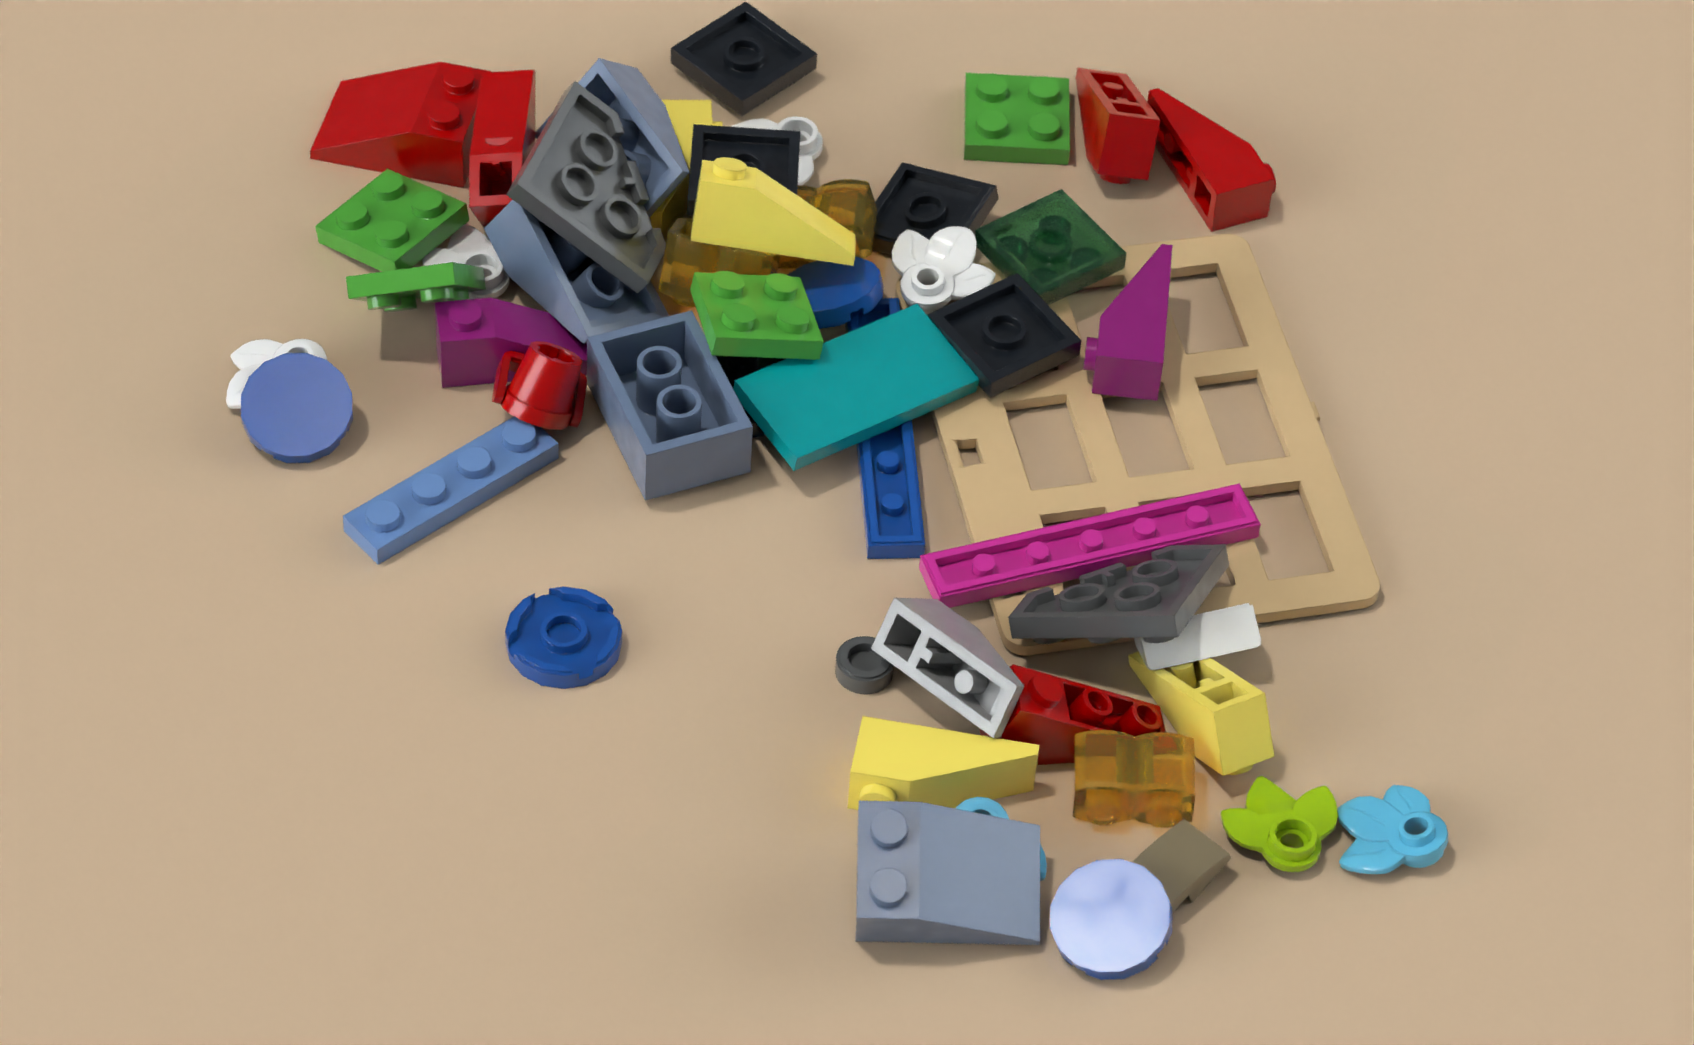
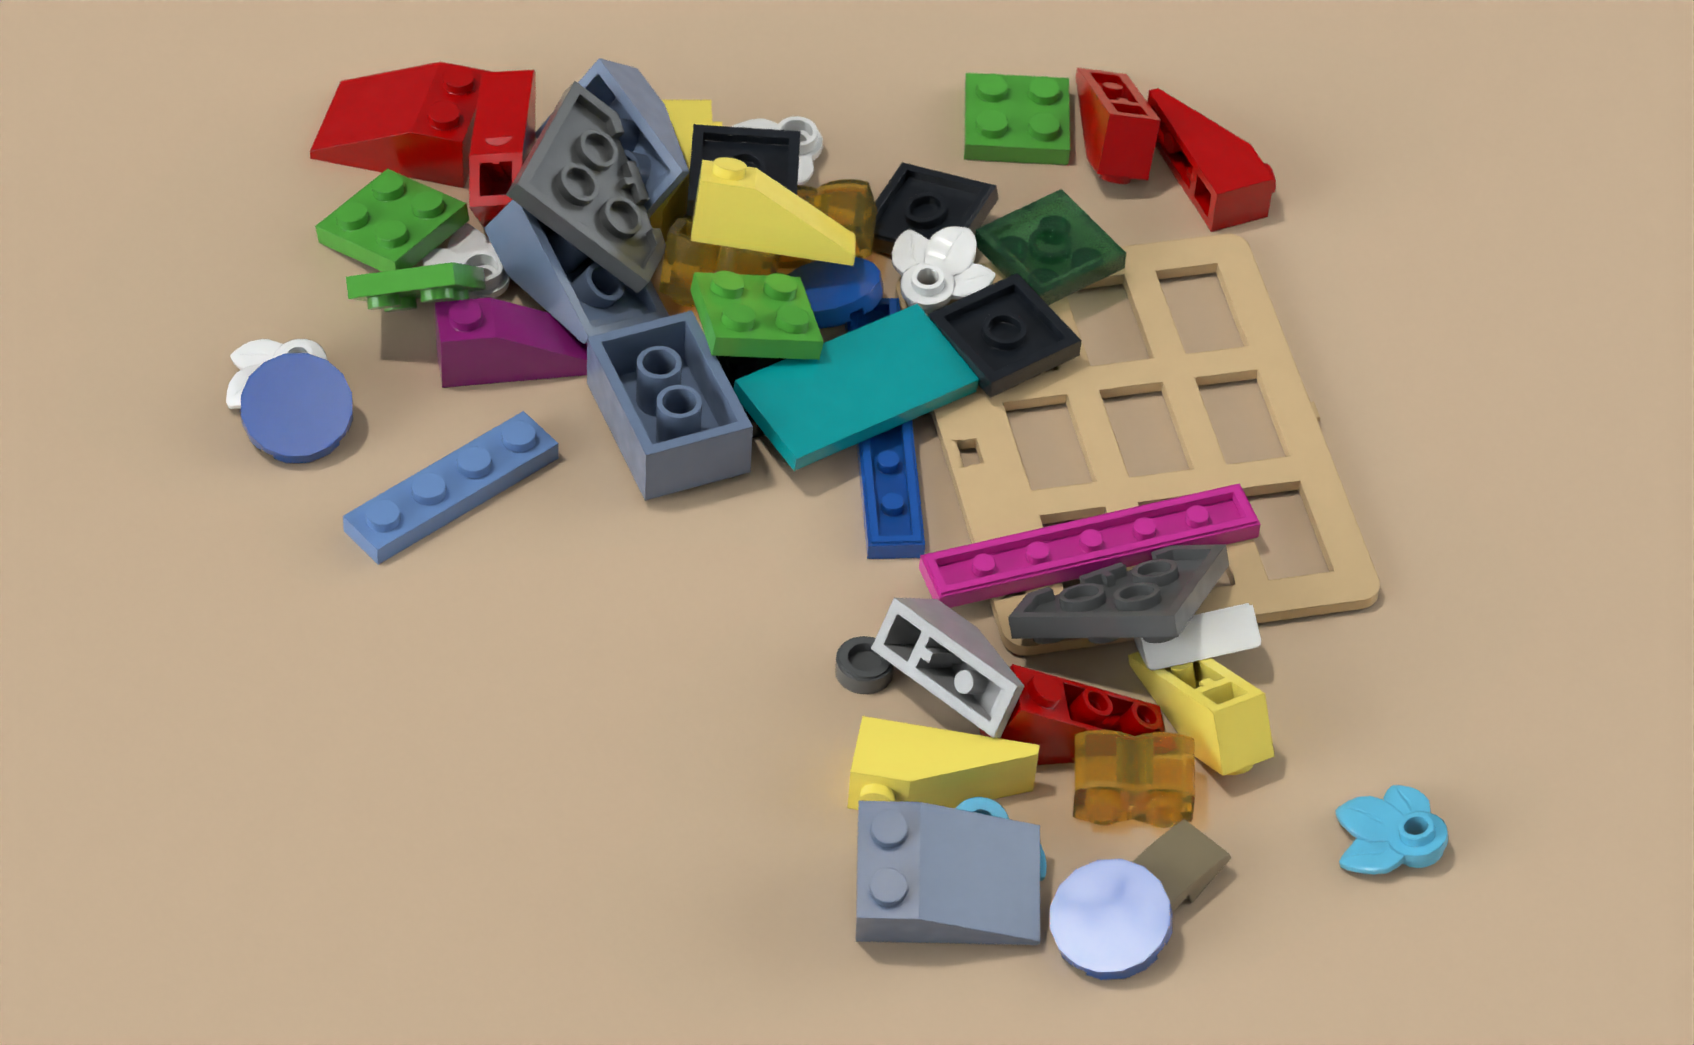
red piece [492,341,587,430] -> none
blue tile [505,586,622,689] -> none
black plate [670,1,817,116] -> none
magenta slope [1083,244,1173,401] -> none
lime plate [1221,776,1338,872] -> none

